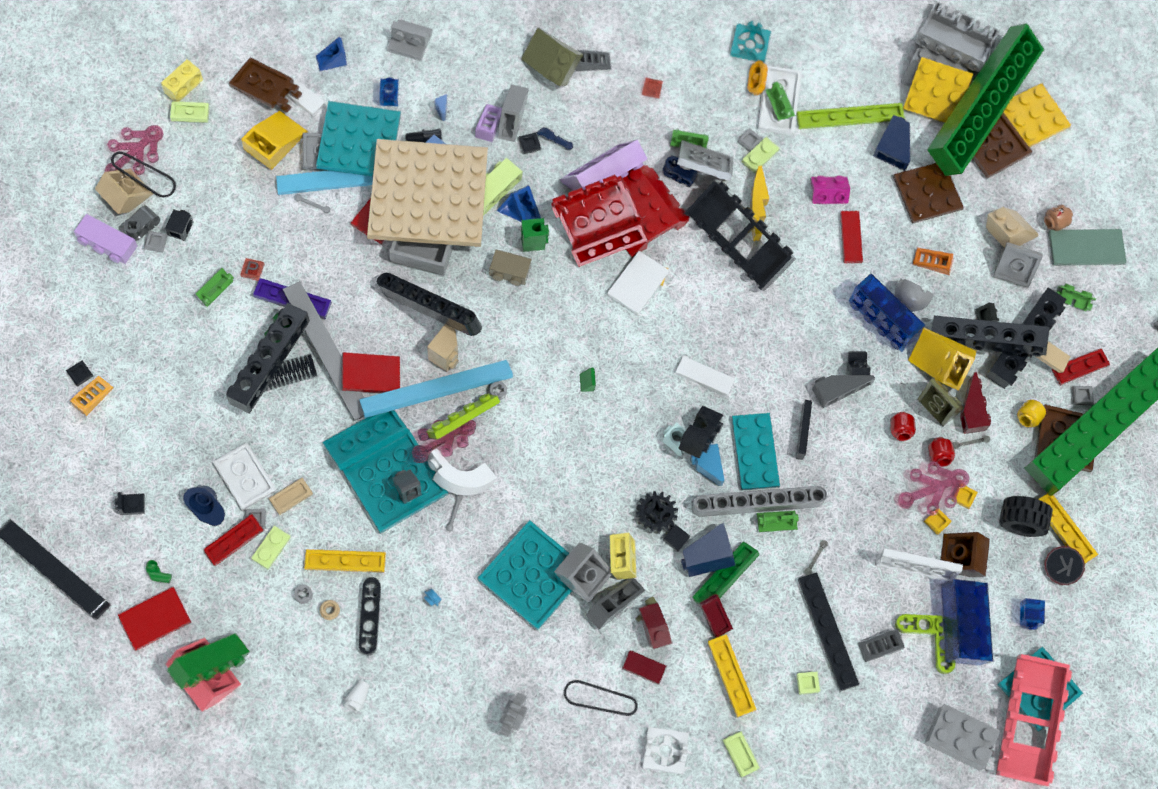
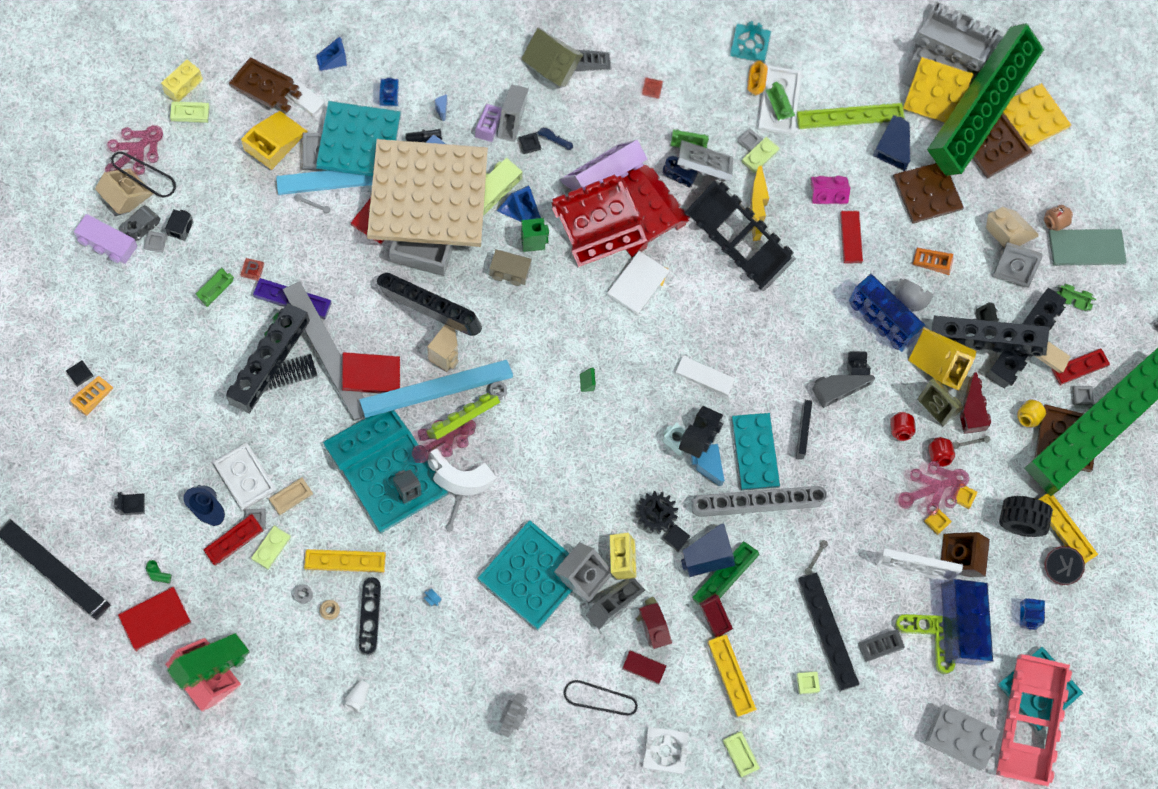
light grey bracket [387,19,433,61] -> none
bright green hinge [757,511,799,532] -> none

